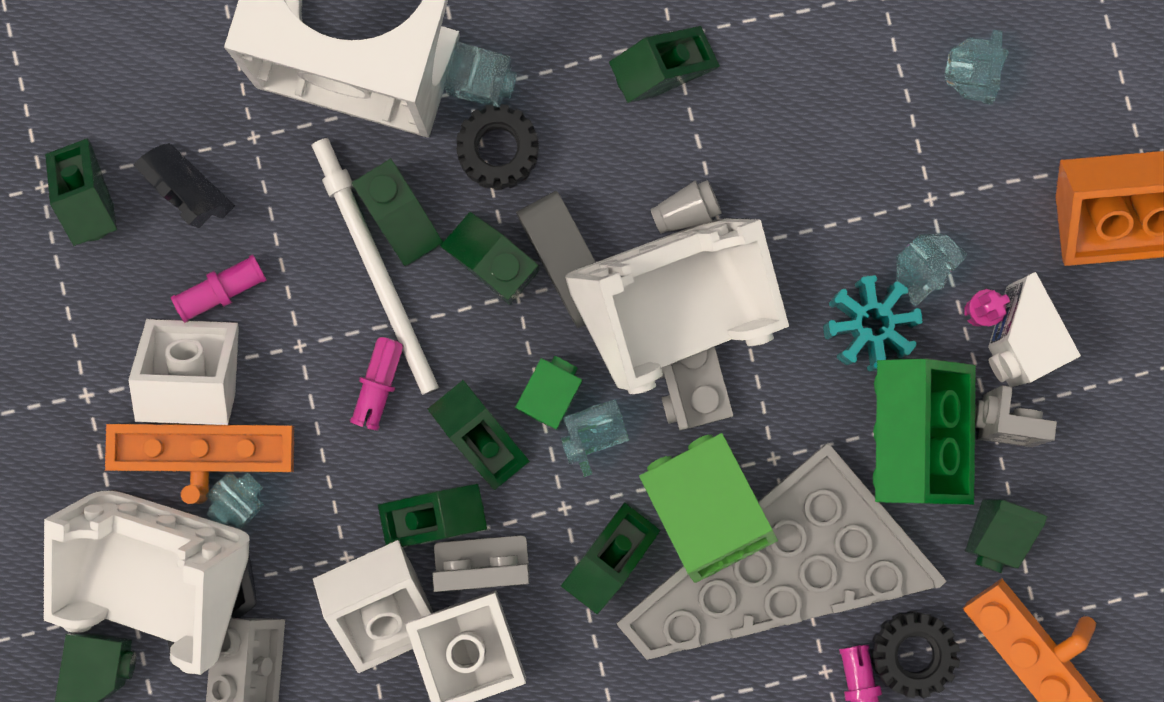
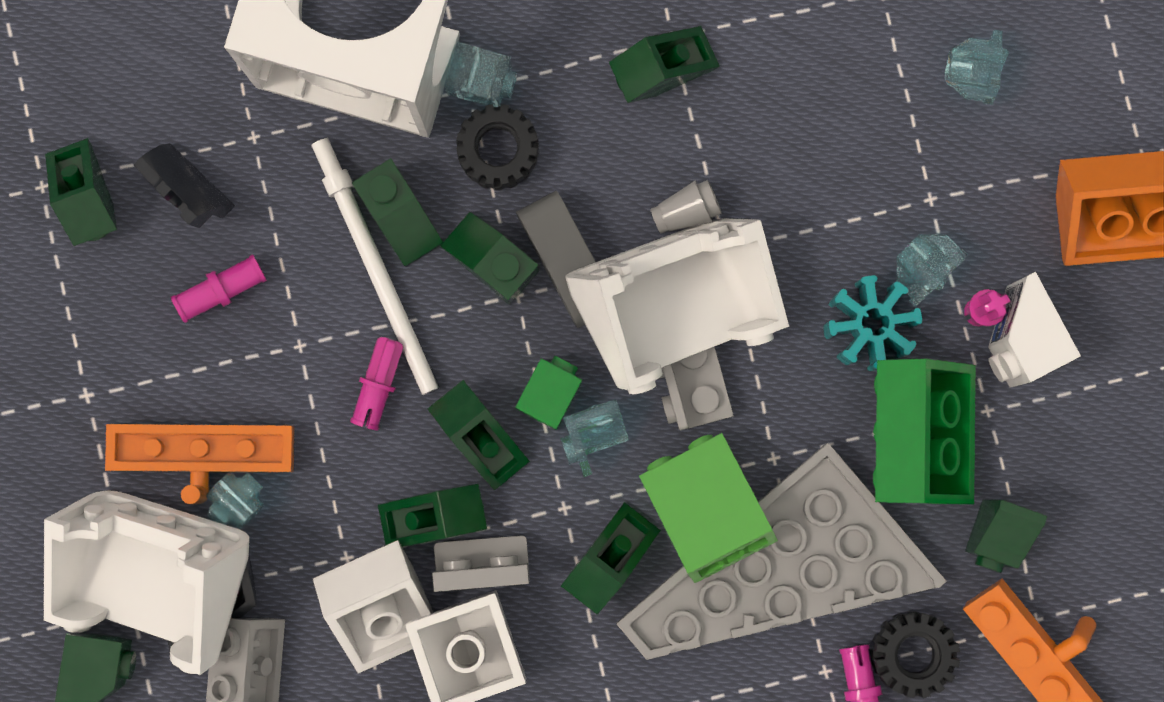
white slope [129,319,239,425] -> none
light grey bracket [975,385,1057,447] -> none

